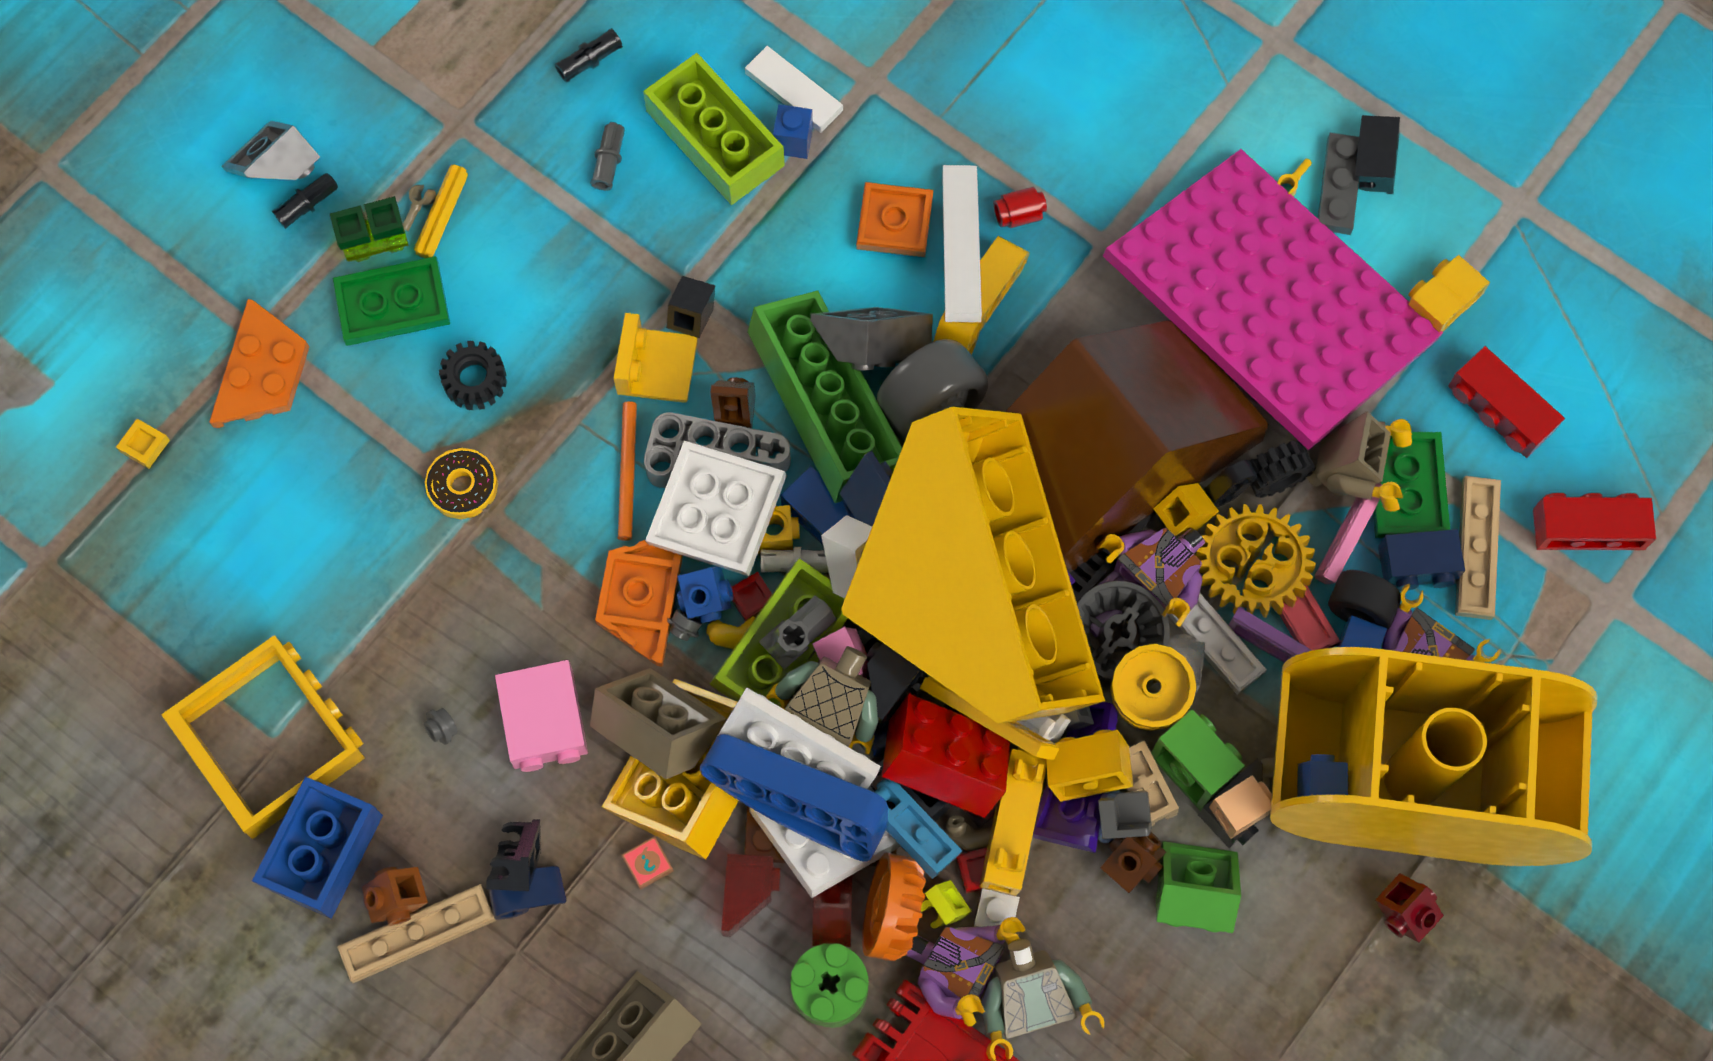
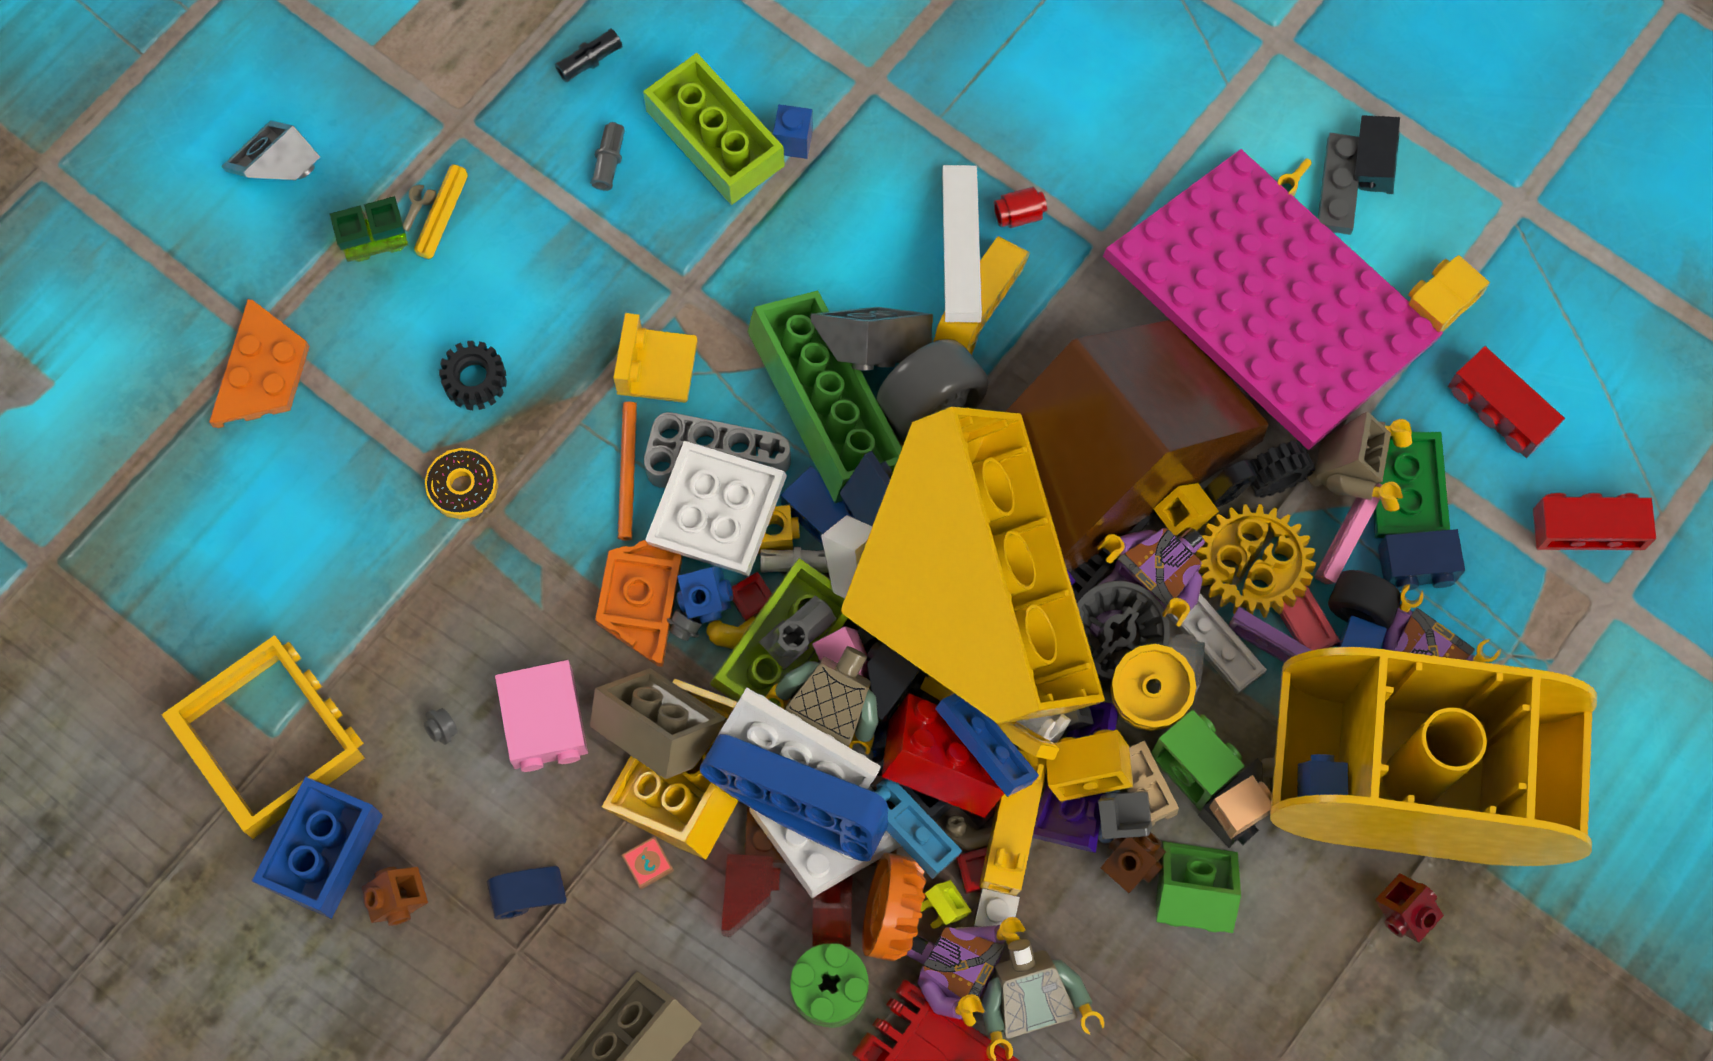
yellow plate [116,419,170,469] -> none
black axle [272,173,338,229] -> none
green plate [333,256,450,346] -> none
tan tile [337,884,496,983] -> none
black hinge [486,819,541,891] -> none
black brick [666,276,716,338] -> none
reddish brown slope [710,377,756,428] -> none
white tile [745,46,843,133] -> none
orange plate [856,182,933,257] -> none
tan tile [1455,476,1501,620] -> none
none -> blue plate [935,694,1039,797]

